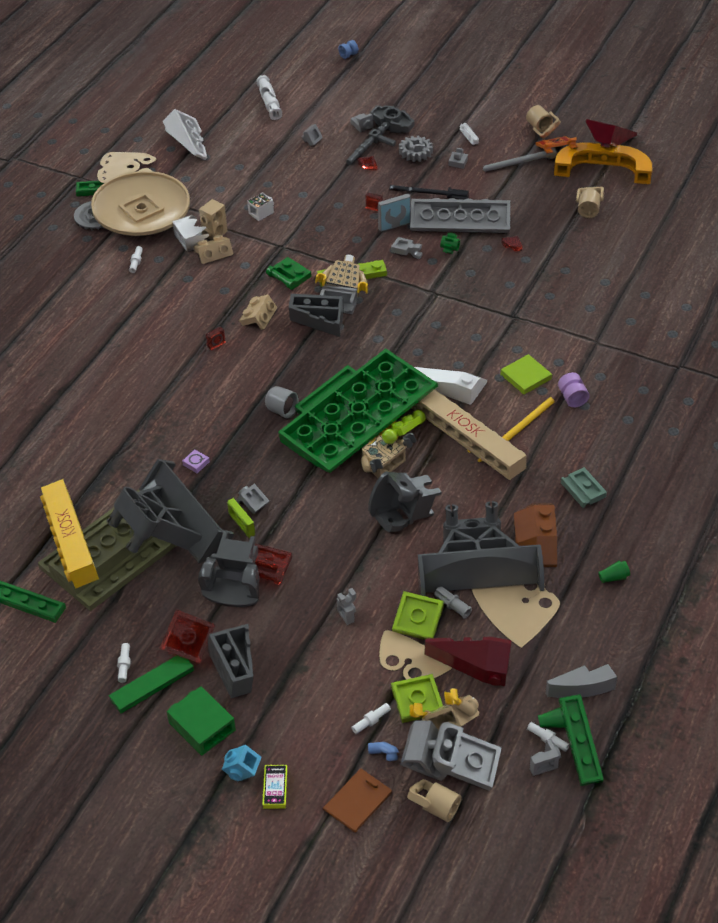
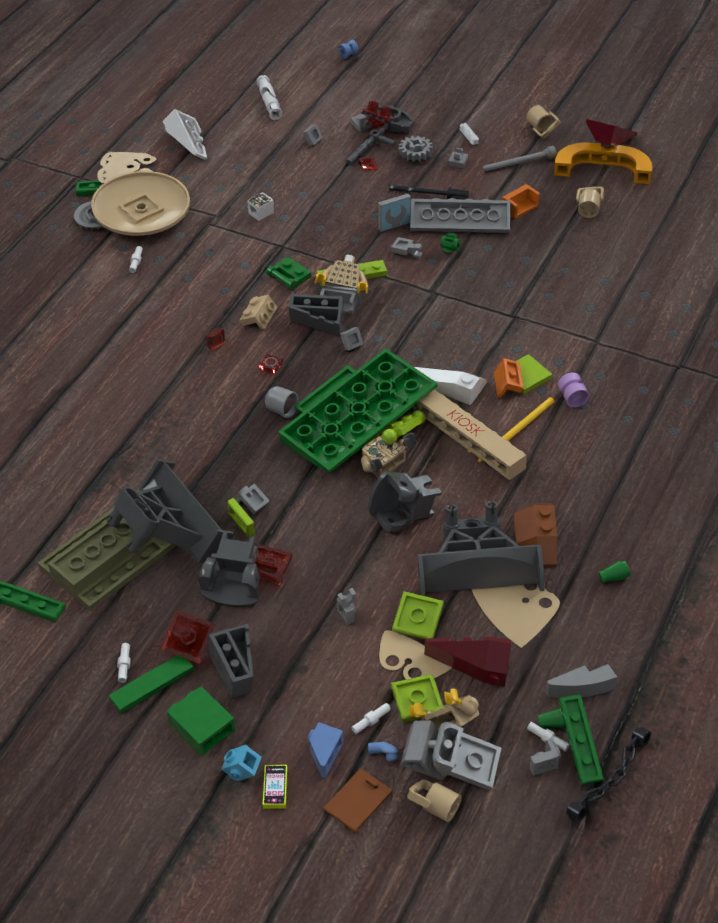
yellow brick [40,479,99,588] -> none
white piece [173,215,209,252] -> none
lavender tile [182,450,210,473] -> none
tan bracket [193,235,233,264] -> none
tan brick [199,199,227,240] -> none
clear red tile [365,192,383,211] -> none
light grey axle [434,587,472,618] -> none
clear red tile [501,236,522,251] -> none
orange flag [536,136,578,154] -> none
sand green plate [561,467,607,508] -> none
none -> clear red tile [259,354,283,374]
none -> medium blue slope [308,722,343,778]
none -> light grey tile [340,327,363,351]
none -> clear red hips [362,101,394,129]
none -> orange panel [494,358,524,398]
none -> orange panel [502,184,540,219]
none -> black piece [566,727,651,823]

